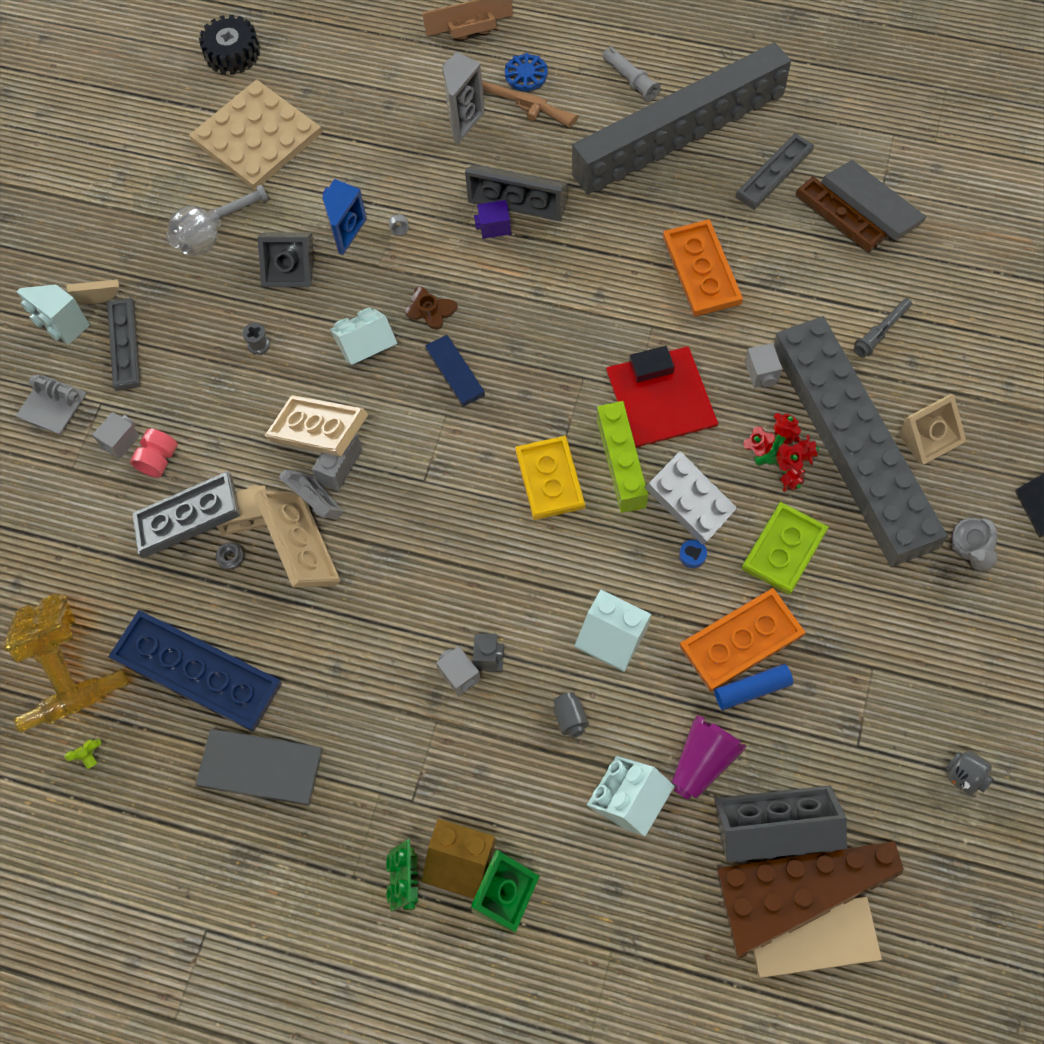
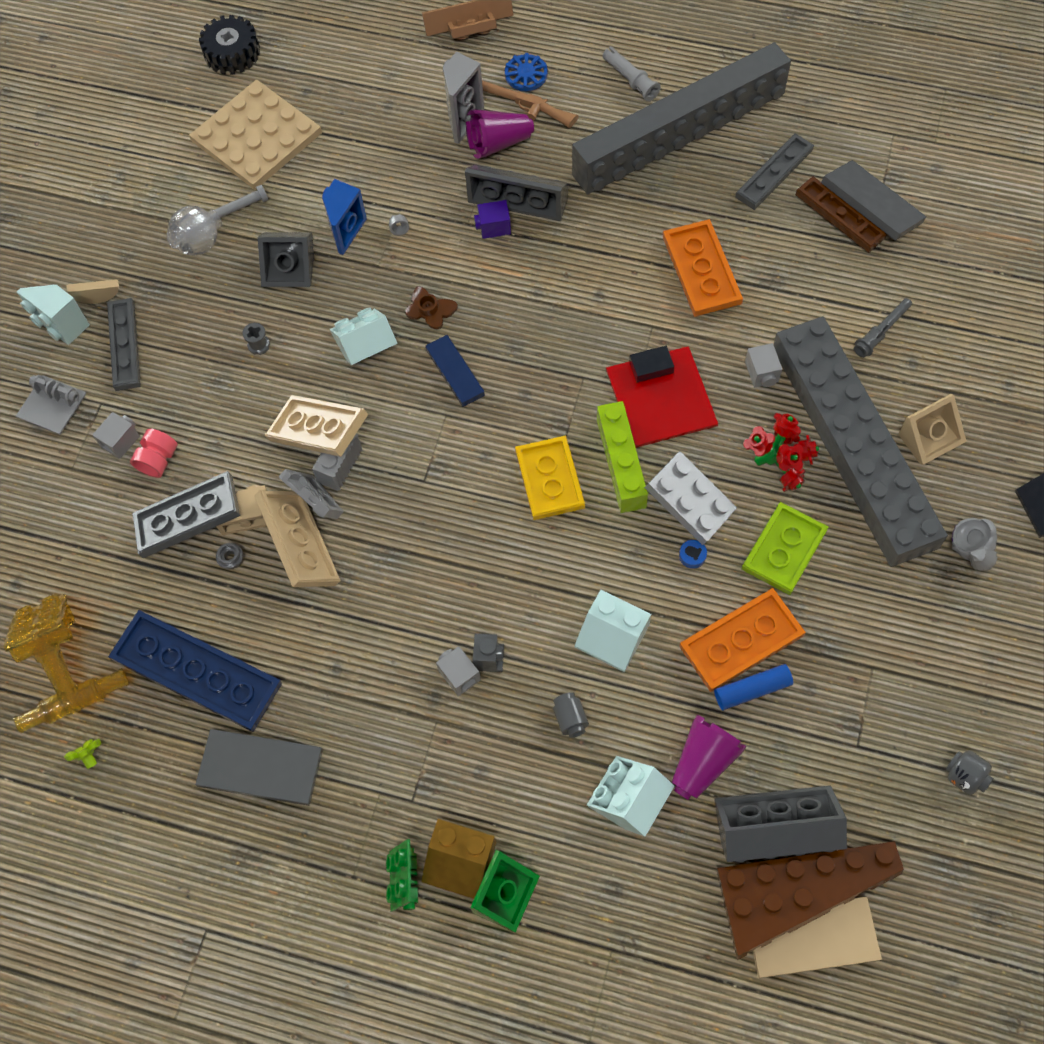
none -> magenta cone [466,109,534,159]

